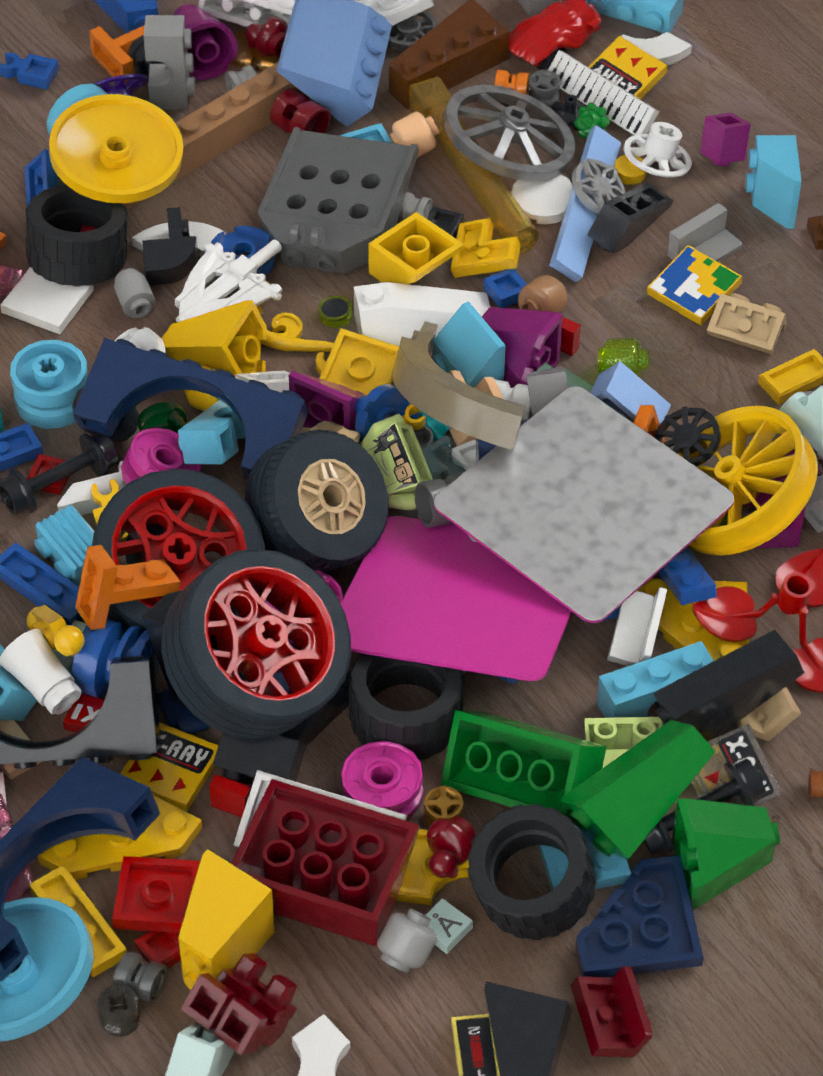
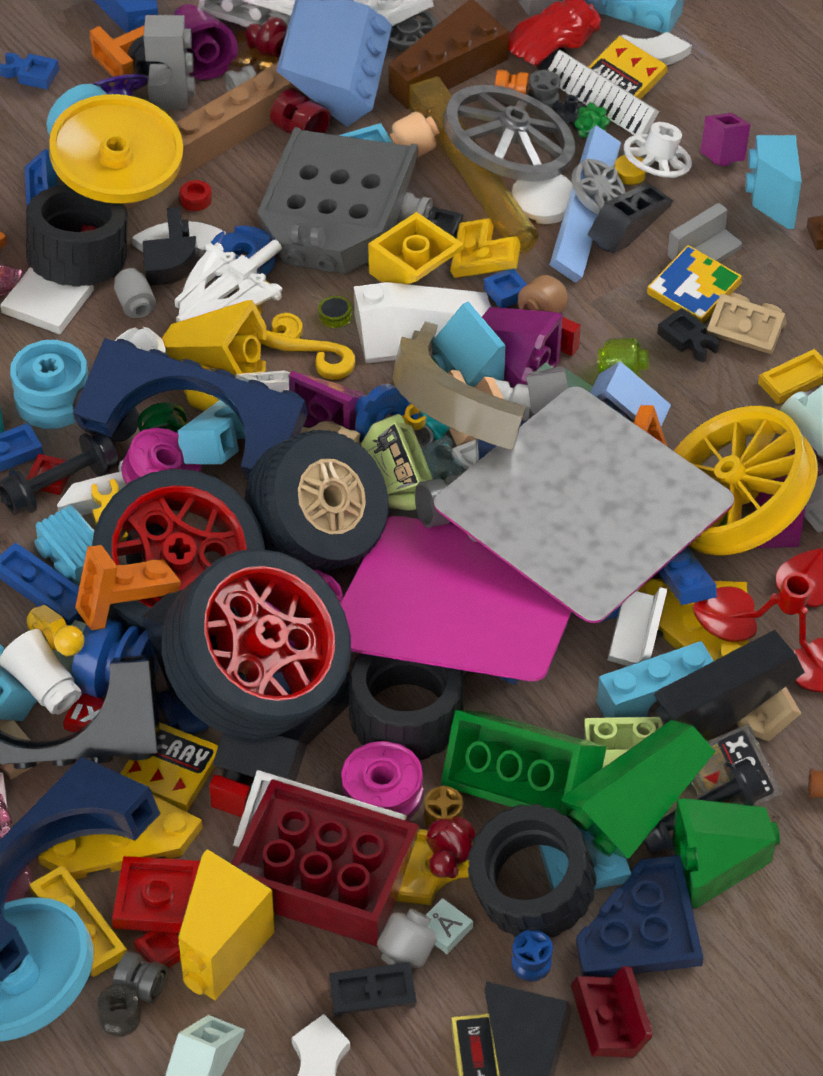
dark red hips [181,953,297,1055] -> none
yellow tile [319,328,399,396] -> none
black wheel [655,406,721,467] -> none
none -> red tile [179,180,212,211]
none -> black hinge [329,962,417,1018]
none -> blue wheel [511,930,553,981]
none -> black plate [657,308,719,362]

